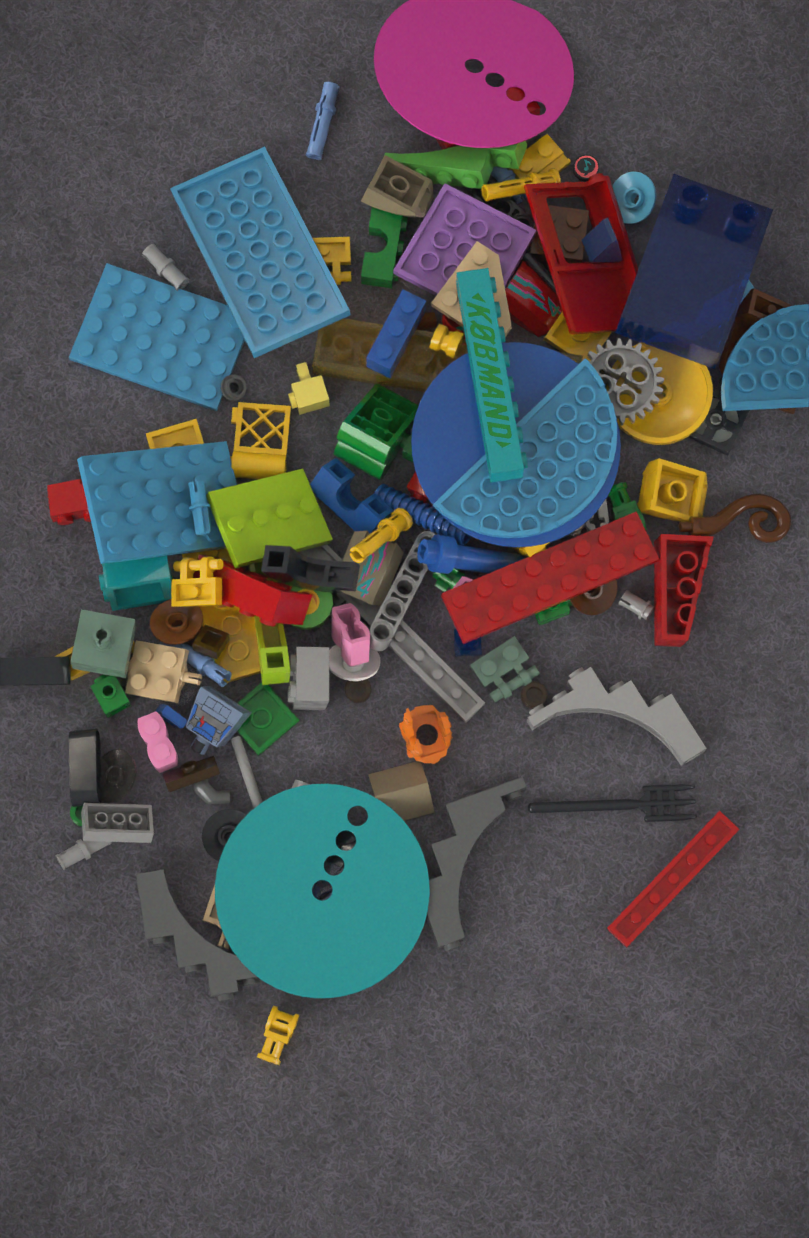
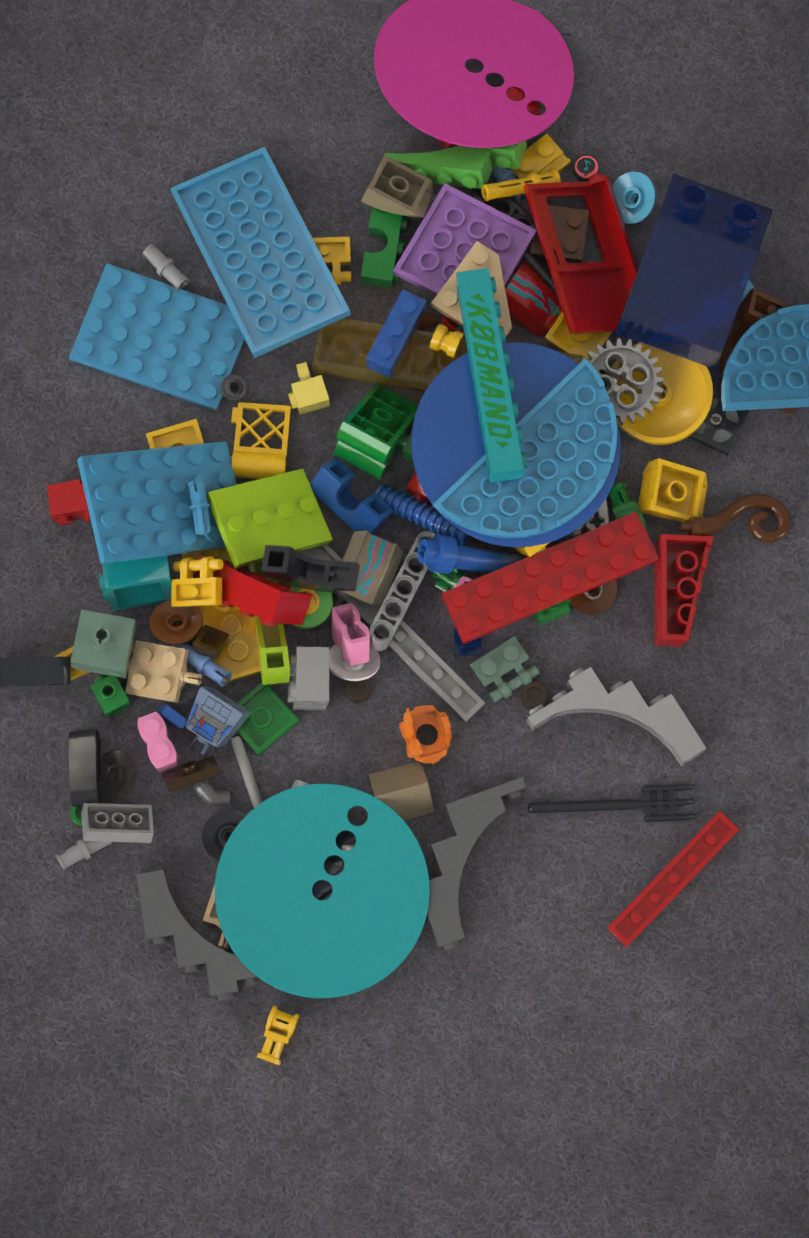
medium blue pin [306,82,340,160] -> none
yellow pin [350,508,413,563] -> none
dark blue slope [582,218,623,262] -> none
light grey pin [619,590,655,620] -> none

